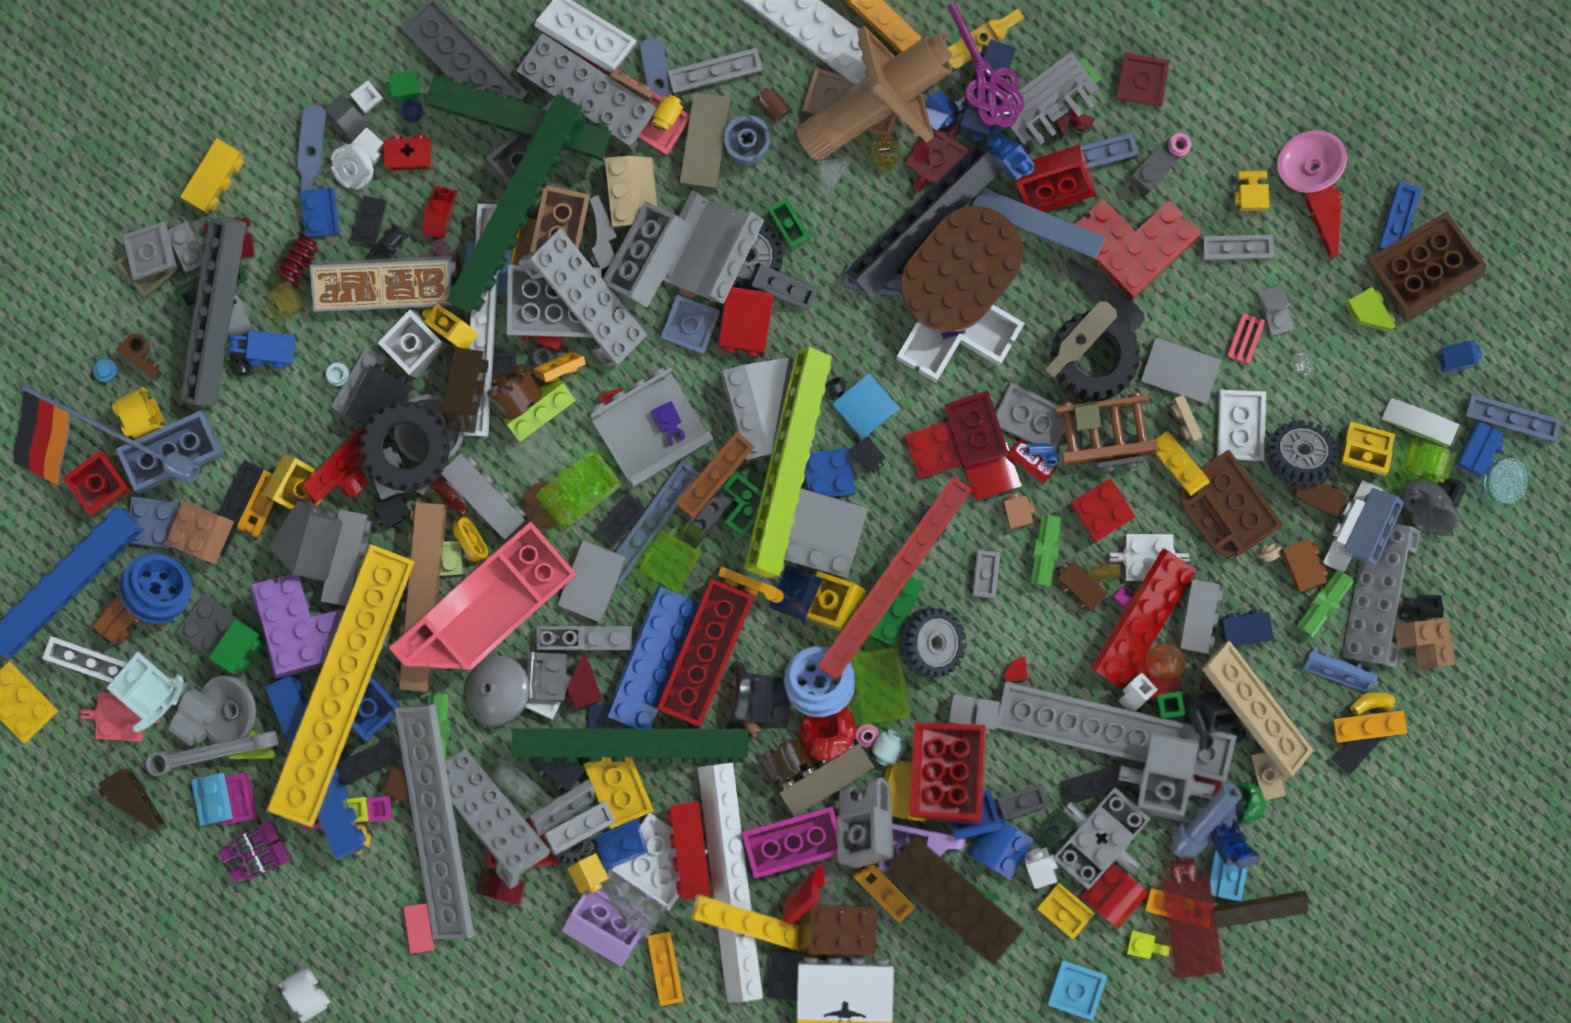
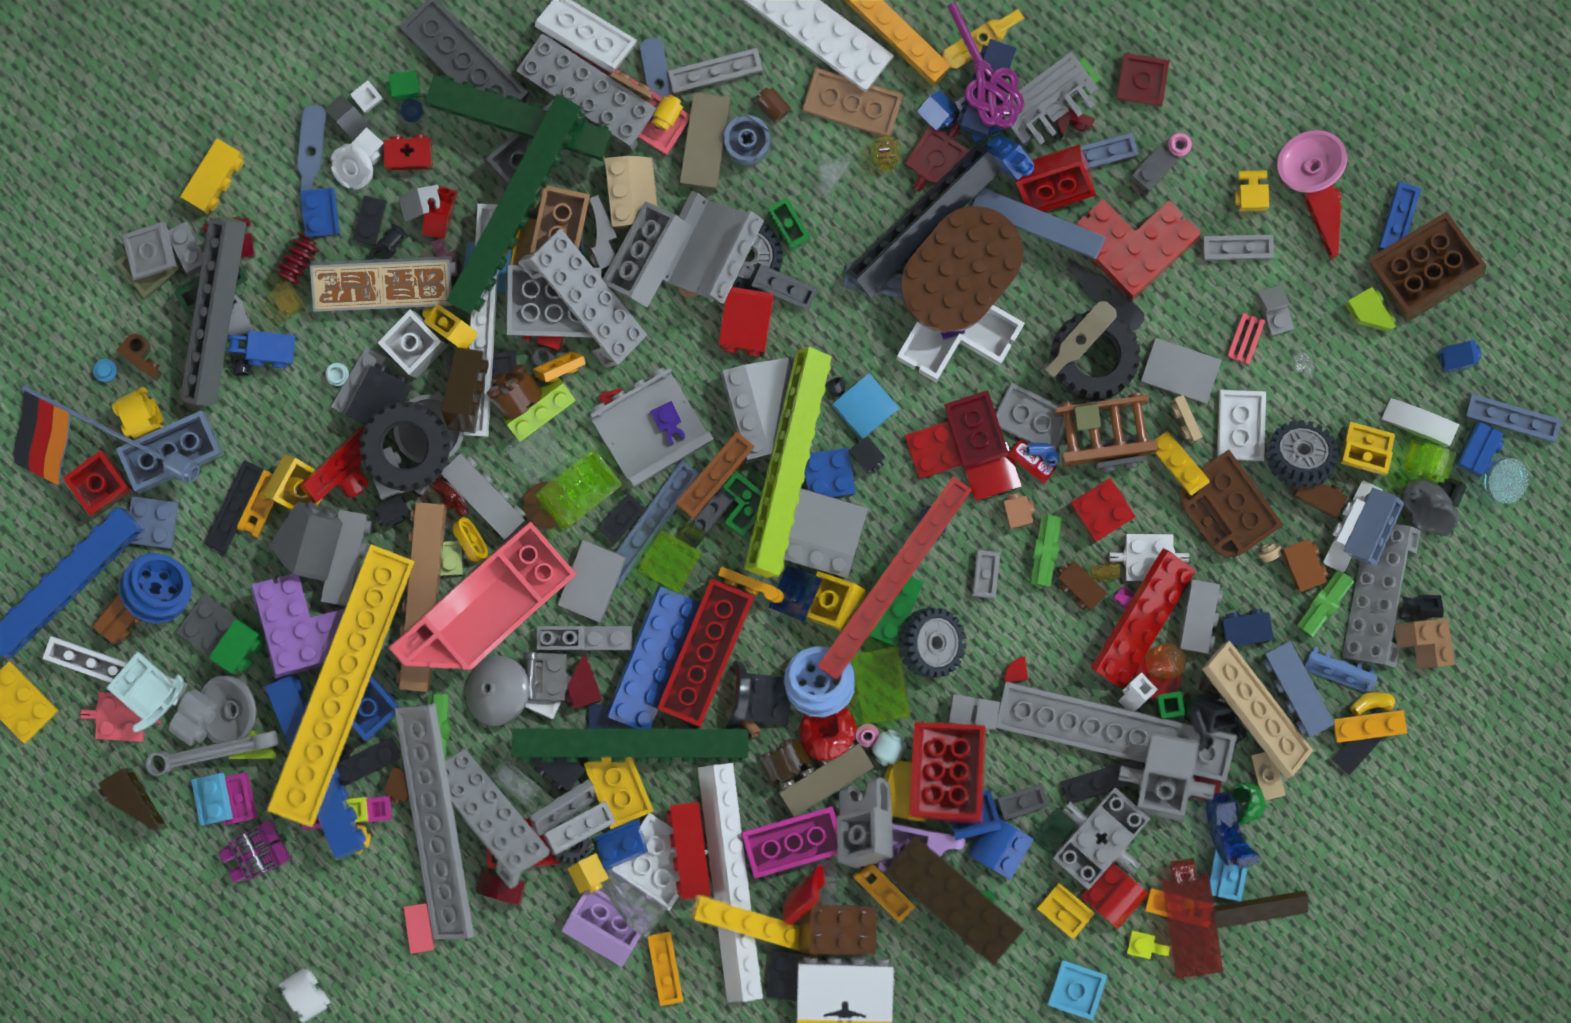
nougat brick [165,501,234,565] -> none
sand blue plate [661,295,721,355] -> none
medium nougat piece [796,26,953,162] -> none
white brick [1024,847,1058,889] -> none
sand blue piece [1171,783,1242,859] -> none
none -> light grey hinge [399,185,440,222]
none -> sand blue brick [1262,641,1335,737]

